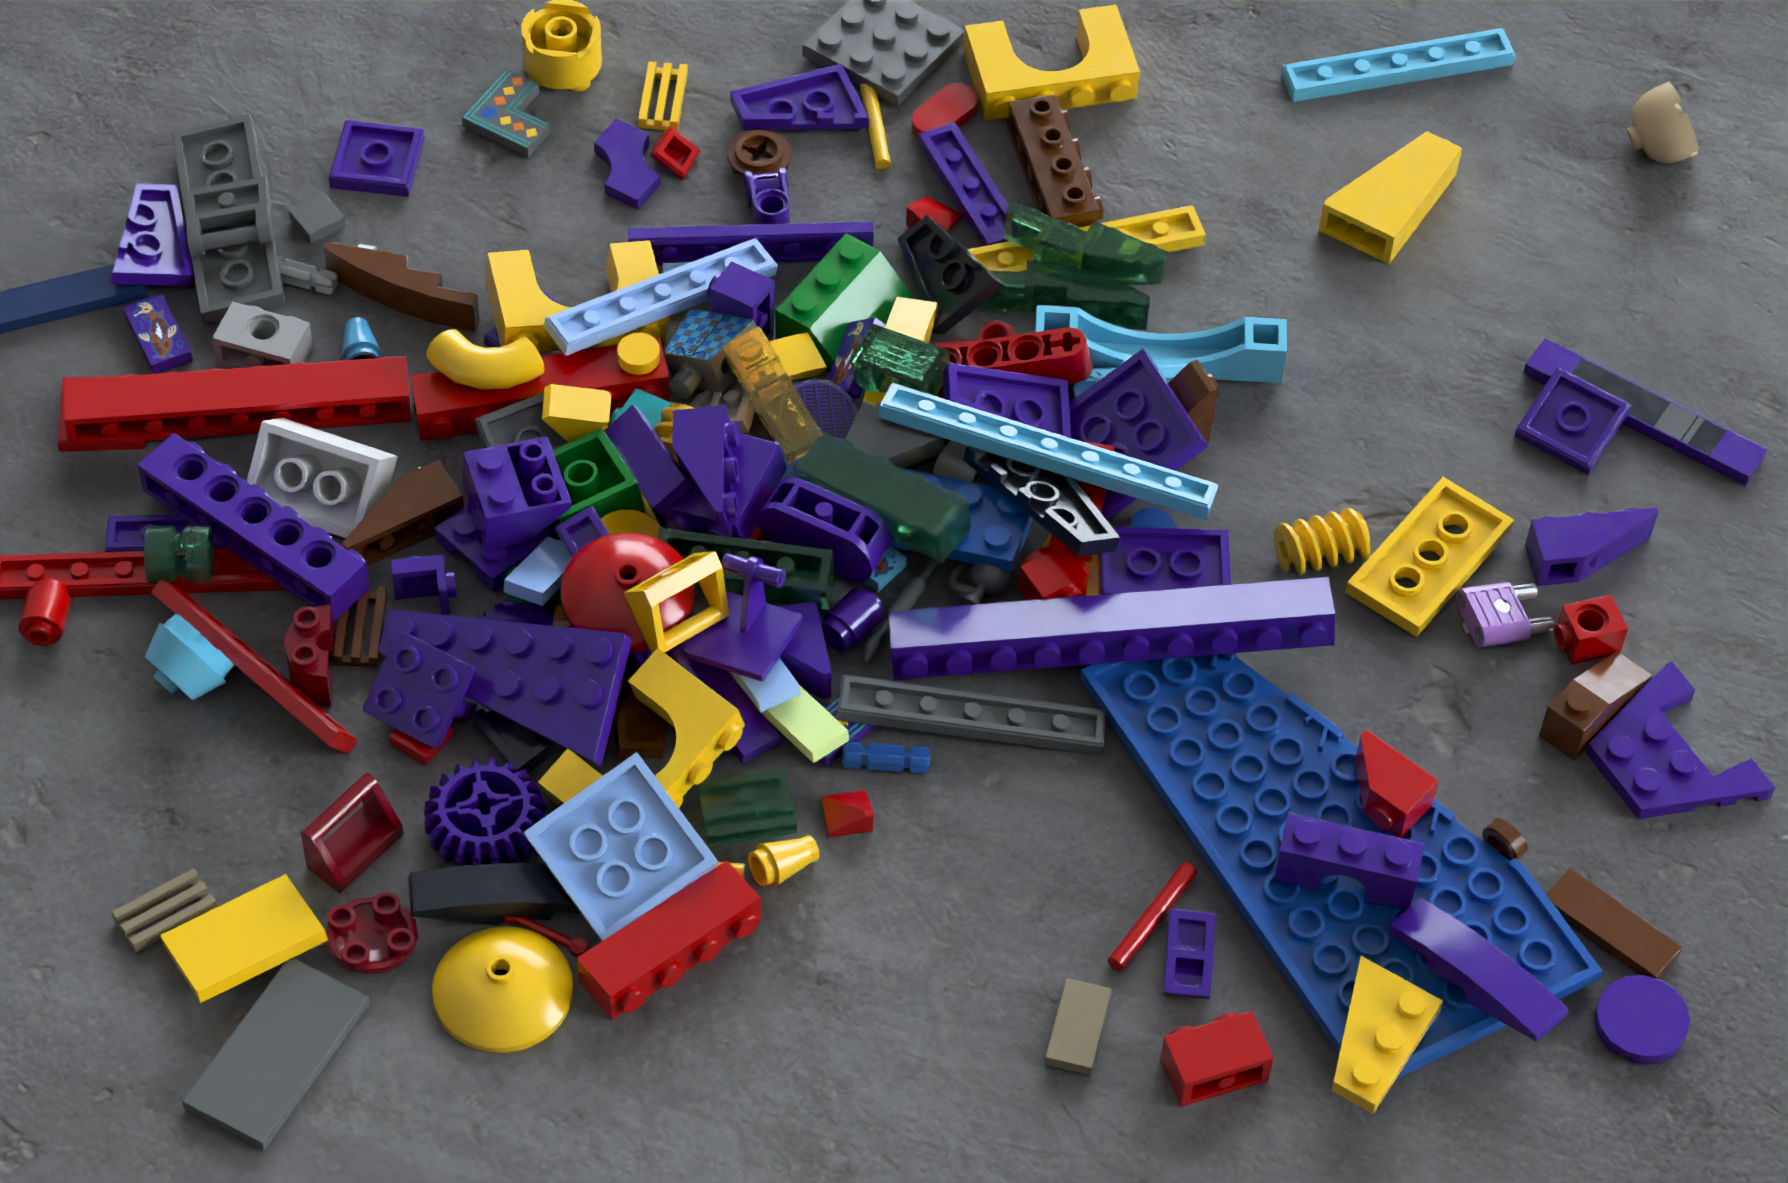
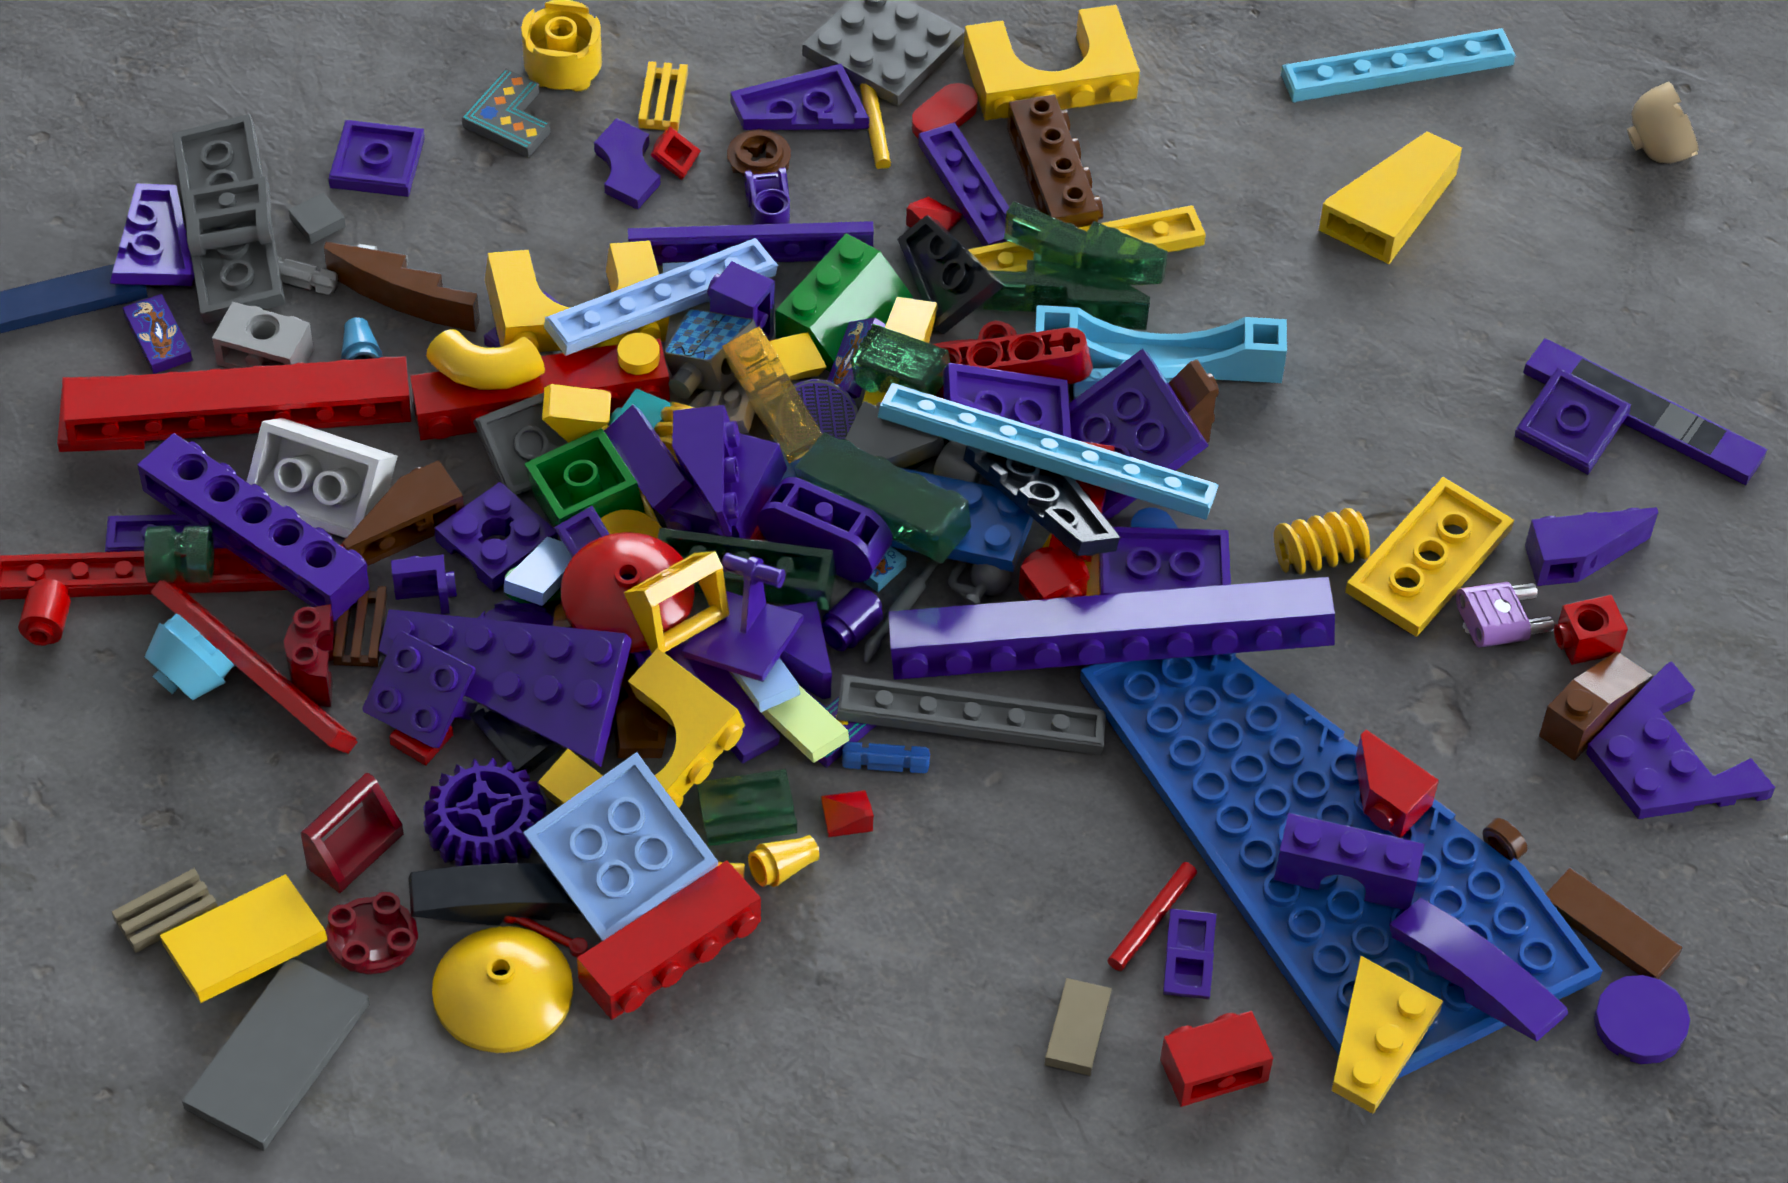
dark purple slope [462,436,571,551] -> none

